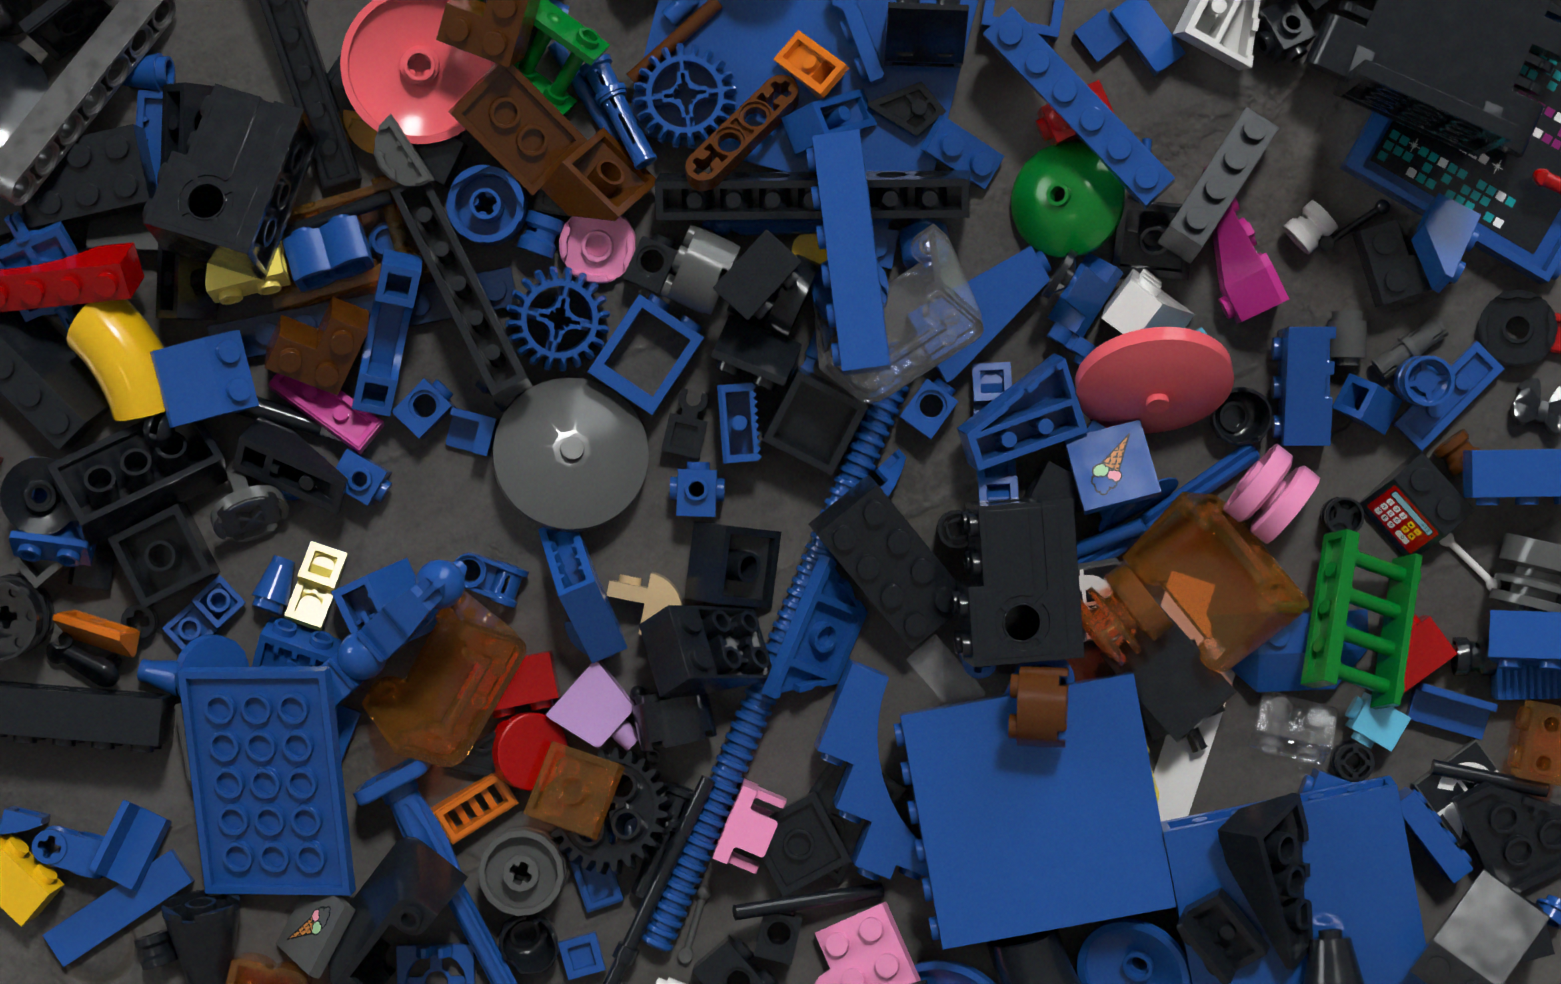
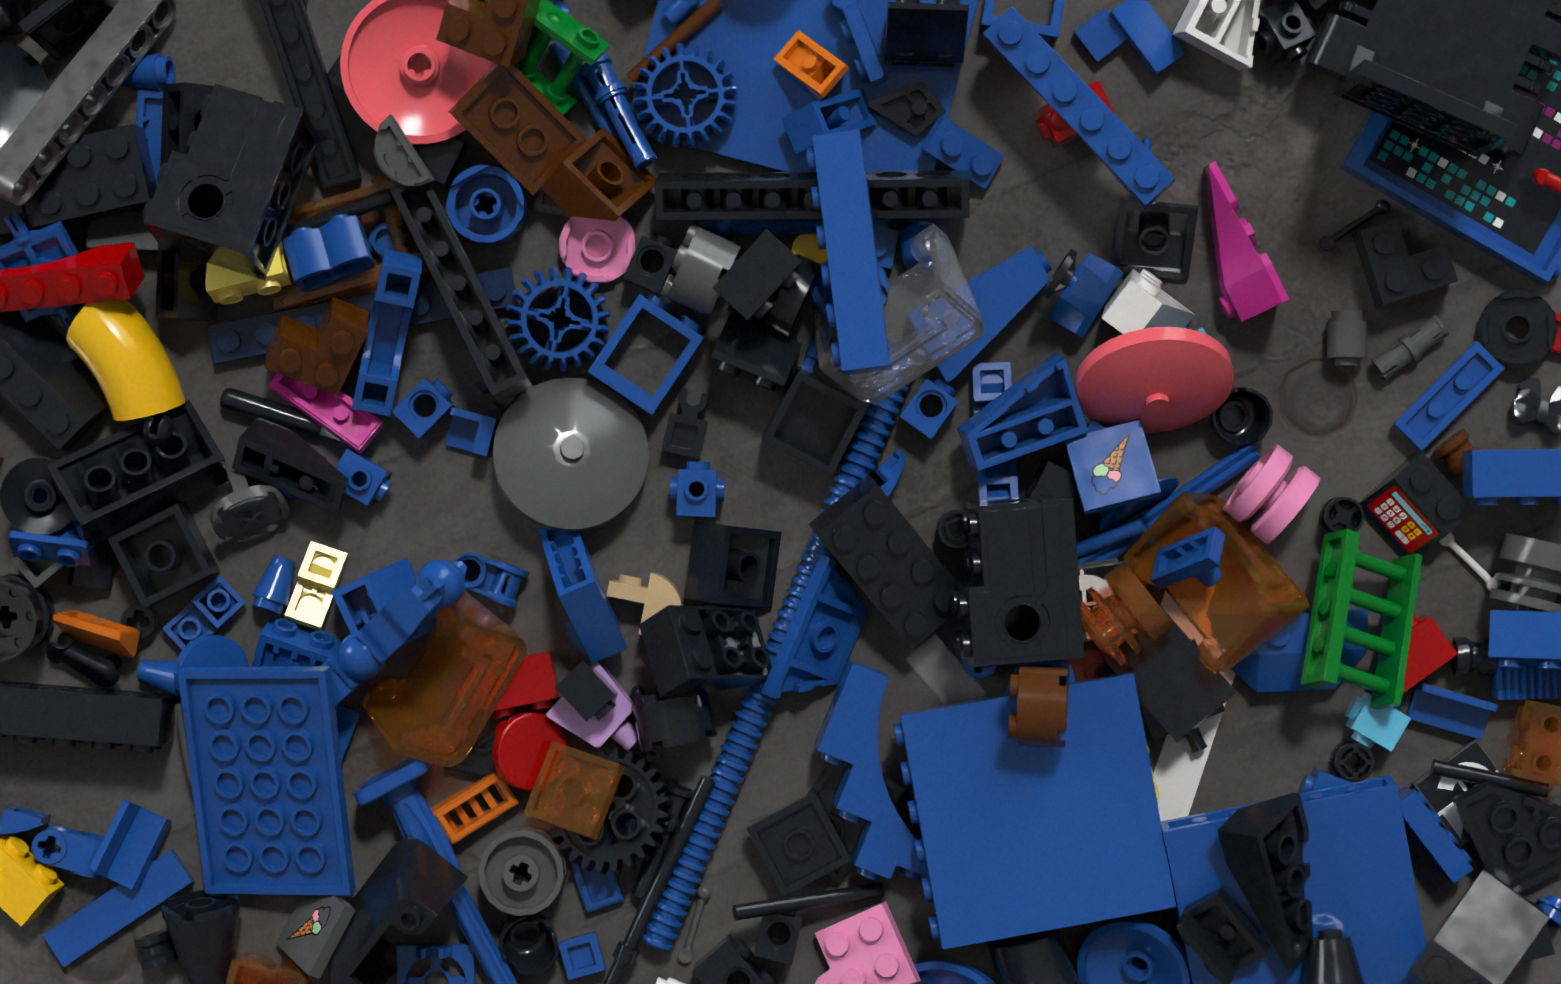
blue slope [150,330,259,428] -> none
light orange tile [343,109,377,155] -> none
blue wheel [516,210,565,259] -> none
reddish brown beam [685,75,799,191] -> none
bright pink panel [712,778,787,874] -> none
blue brick [717,383,762,464] -> none
green dish [1011,142,1125,258] -> none
blue plate [1046,322,1097,366] -> none
black arch [1158,106,1279,264] -> none
clear bracket [1248,692,1338,765] -> none
blue wedge [1271,327,1337,446] -> none
white wheel [1283,200,1338,255] -> none
blue brick [1332,373,1402,435] -> none
blue wheel [1394,356,1455,406] -> none
blue slope [1411,193,1481,293] -> none
none -> black brick [555,659,618,722]
none -> blue tile [1151,526,1226,589]

